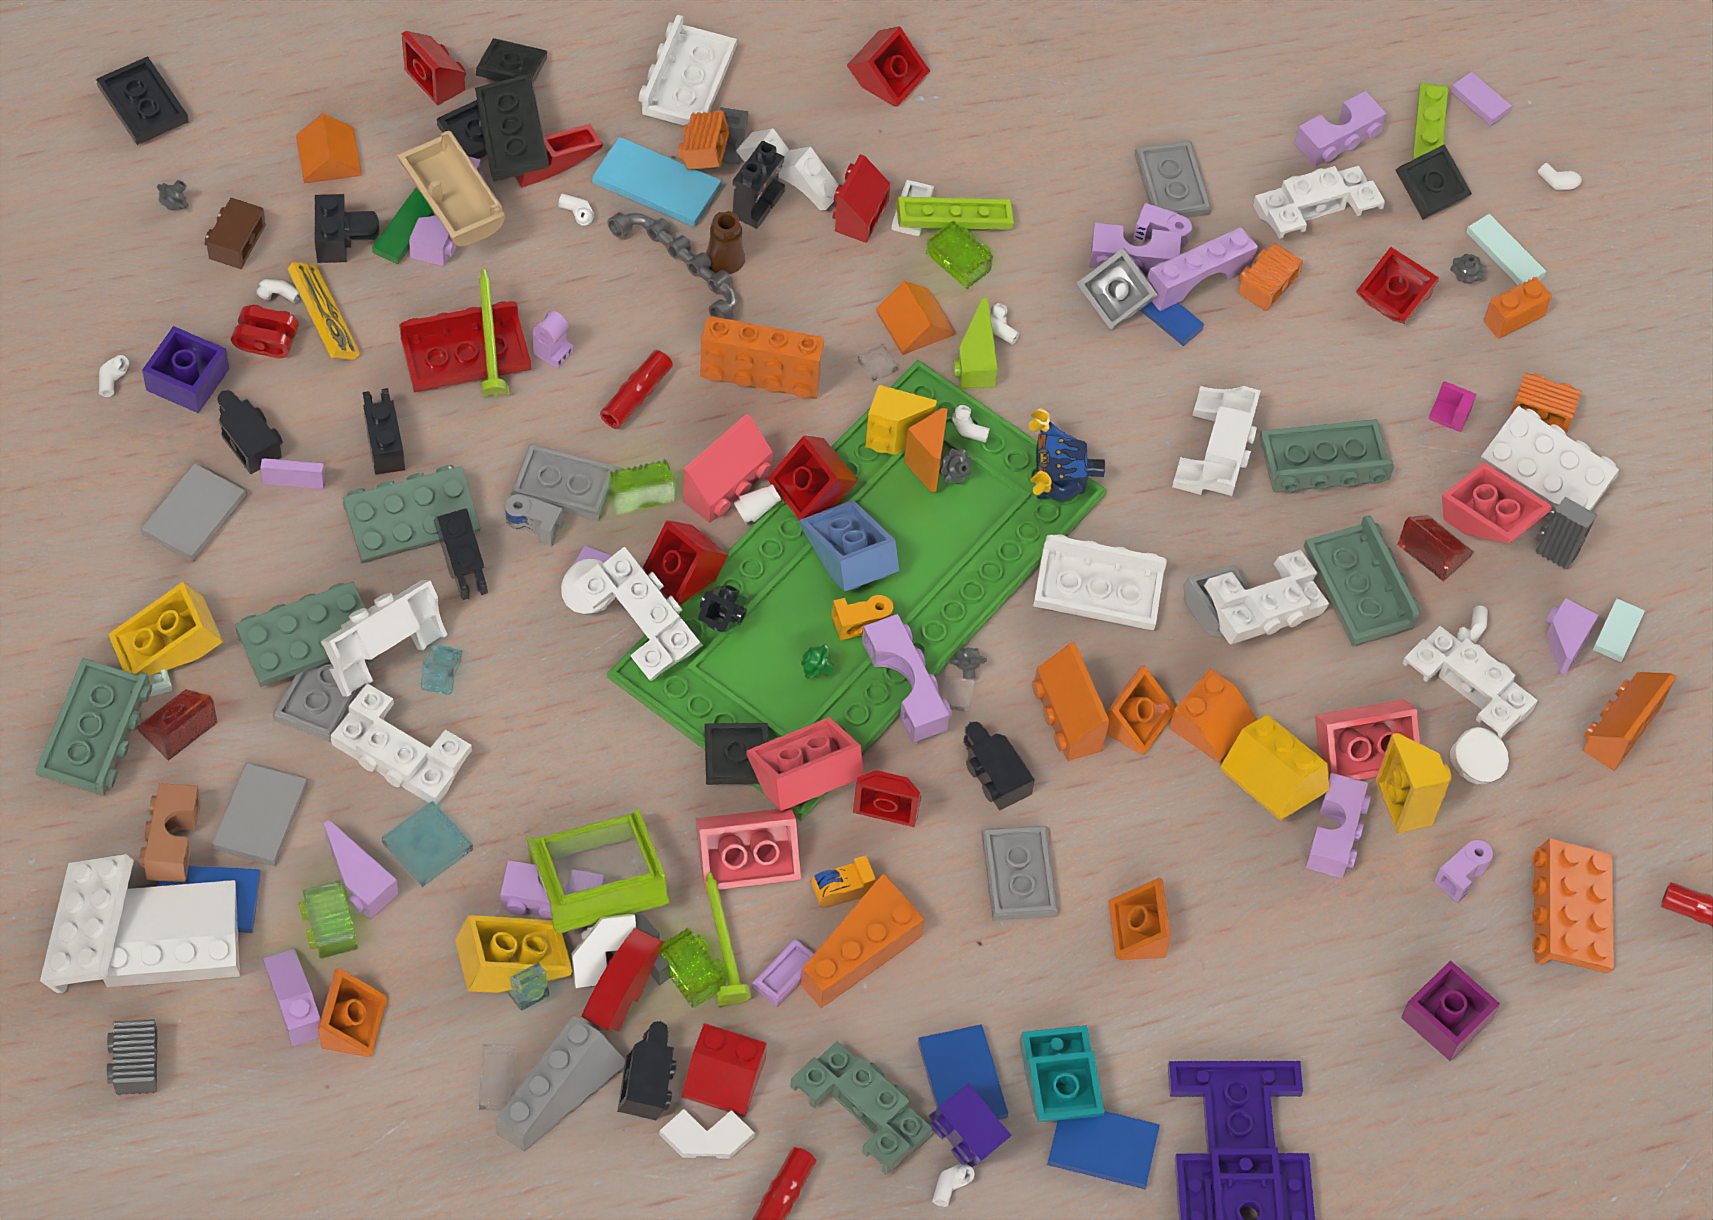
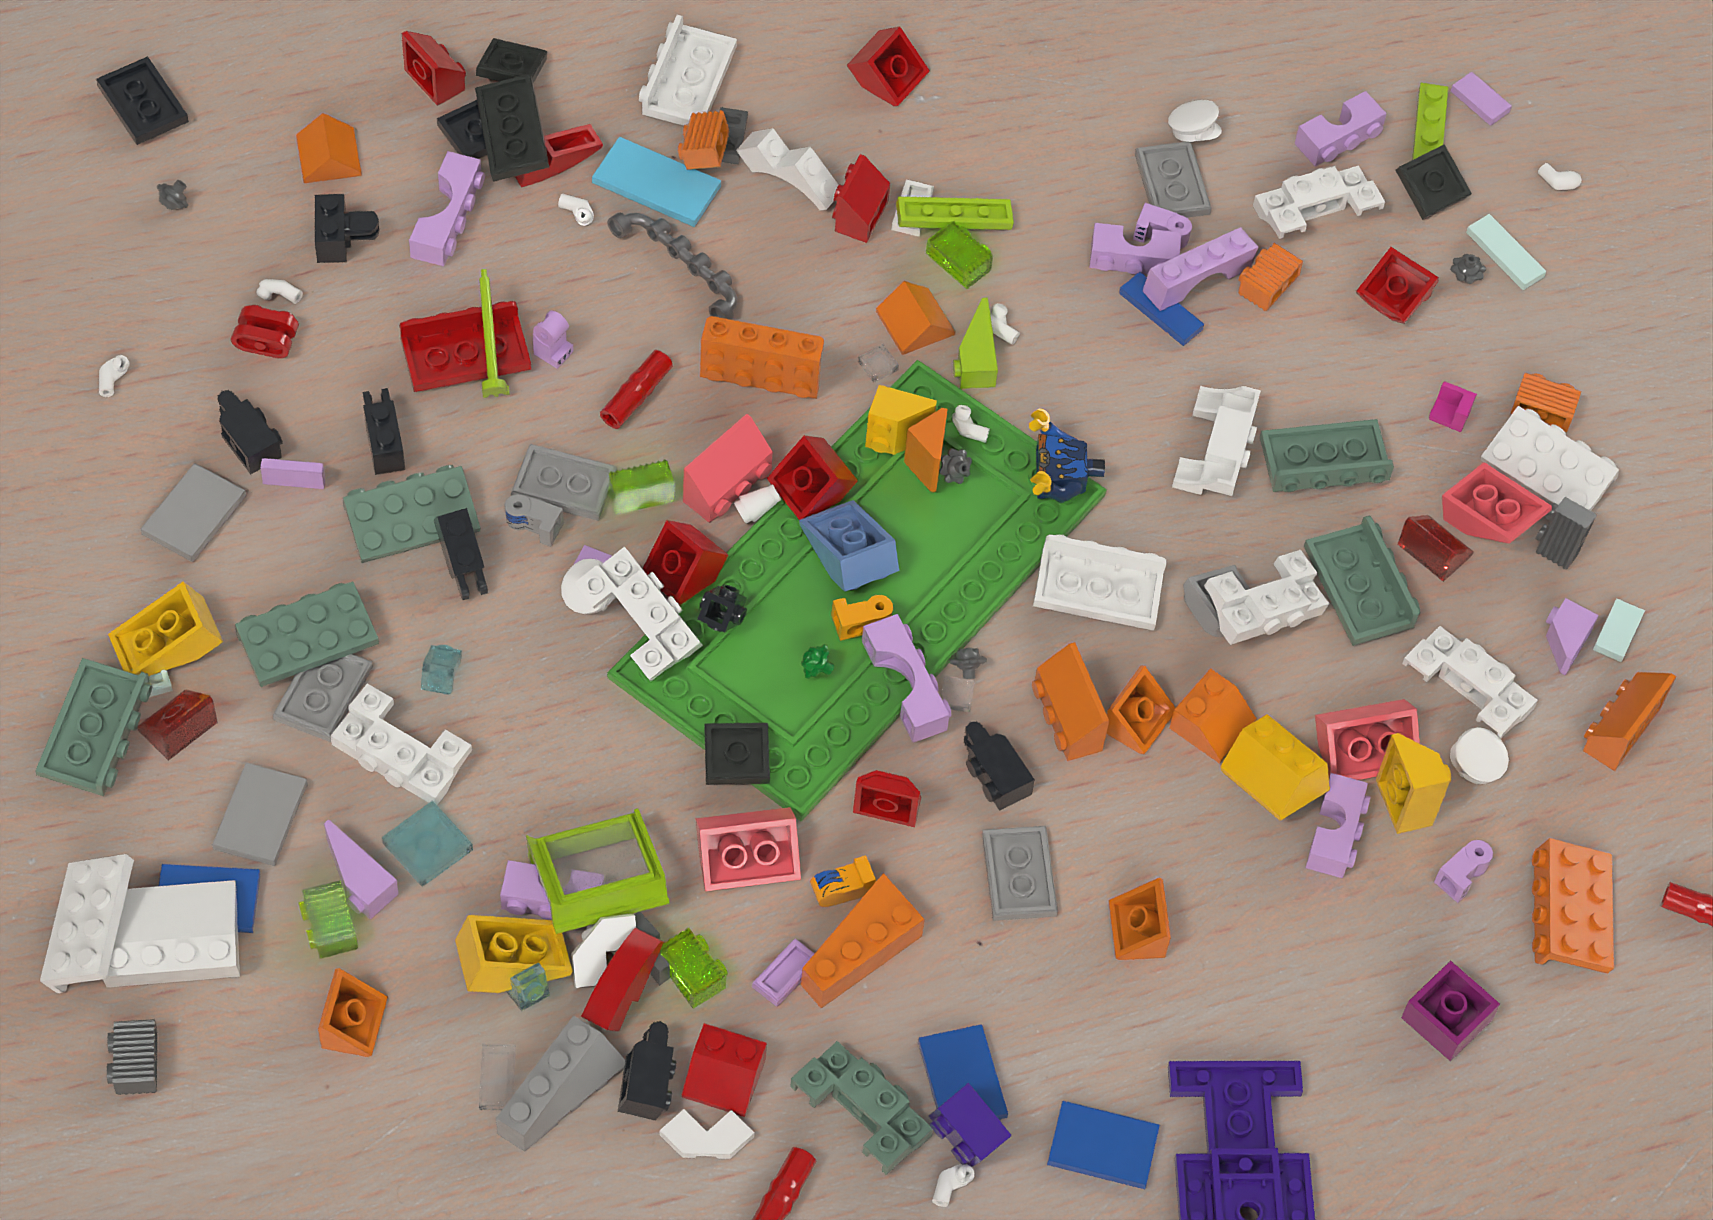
nougat arch [139,783,200,883] -> none
dark purple brick [142,326,229,414] -> none
reddish brown brick [205,198,266,269] -> none
lavender slope [263,949,321,1046] -> none
yellow tile [287,262,360,360] -> none
white bracket [321,580,448,697] -> none
green tile [372,187,434,264] -> none
tan container [397,131,505,246] -> none
reddish brown plant [705,211,745,274] -> none
lime piece [706,872,751,1008] -> none
black hips [732,141,785,229] -> none
coral slope [746,717,864,811] -> none
teal slope [1020,1025,1104,1122] -> none
light grey slope [1076,248,1158,330] -> none
white arm [1457,605,1488,644] -> none
orange brick [1484,277,1552,338] -> none
none -> white piece [1168,100,1222,142]

